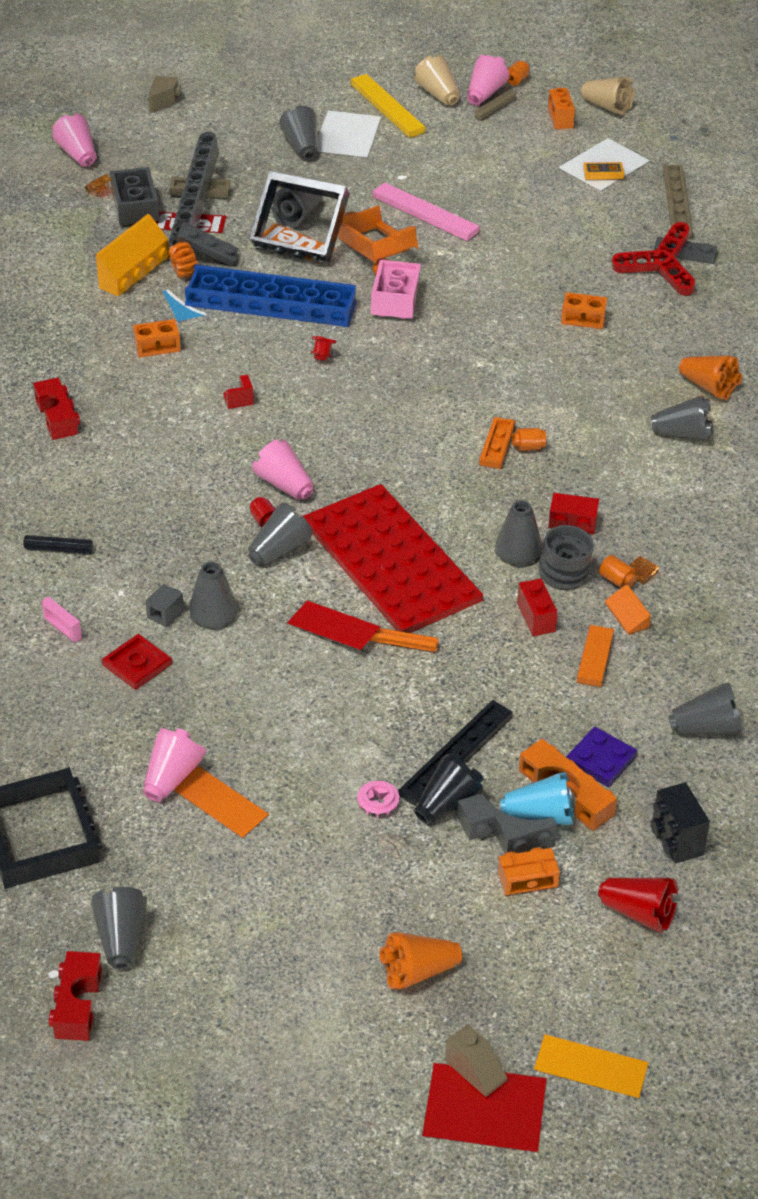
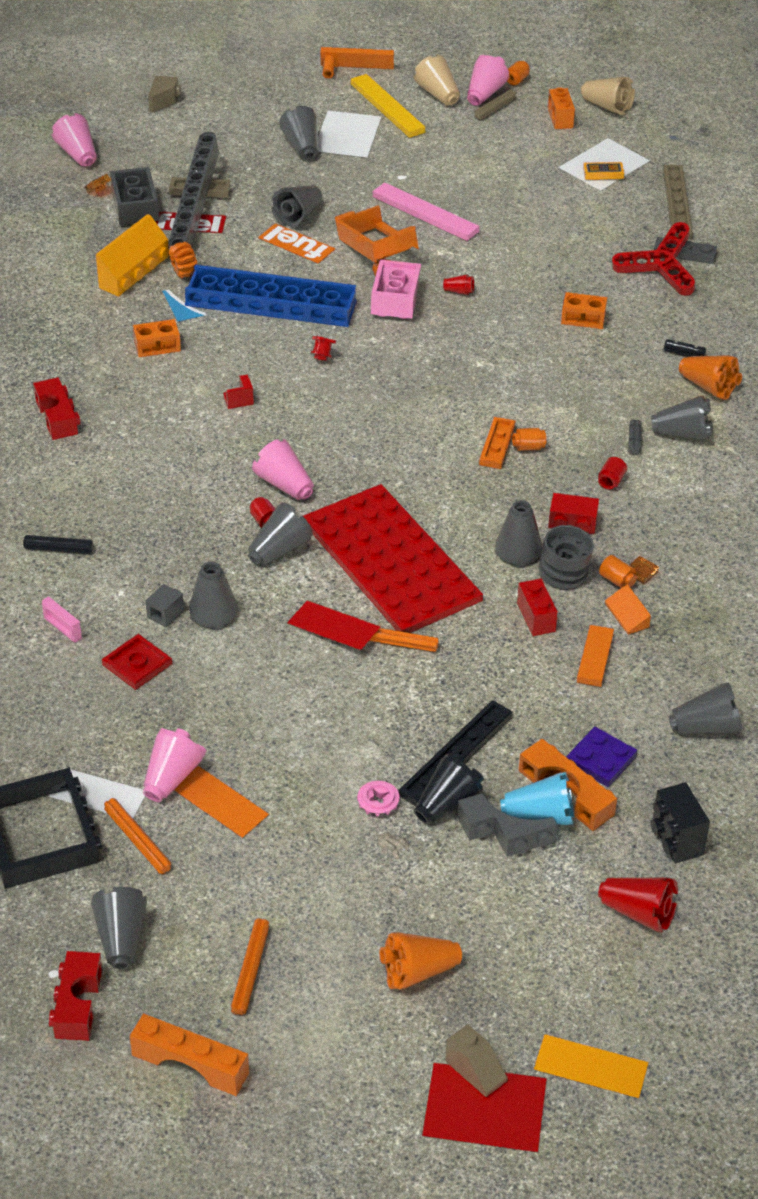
dark grey plate [176,222,239,267] -> none
black window [249,171,350,263] -> none
orange brick [498,847,560,895] -> none
none -> white sticker [48,768,145,818]
none -> orange axle [104,798,171,874]
none -> orange arch [130,1013,249,1096]
none -> orange axle [231,918,269,1016]
none -> orange piece [320,47,394,78]
none -> red cone [443,274,475,295]
none -> red brick [598,457,628,490]
none -> dark grey axle [628,419,642,455]
none -> black axle [664,339,706,357]

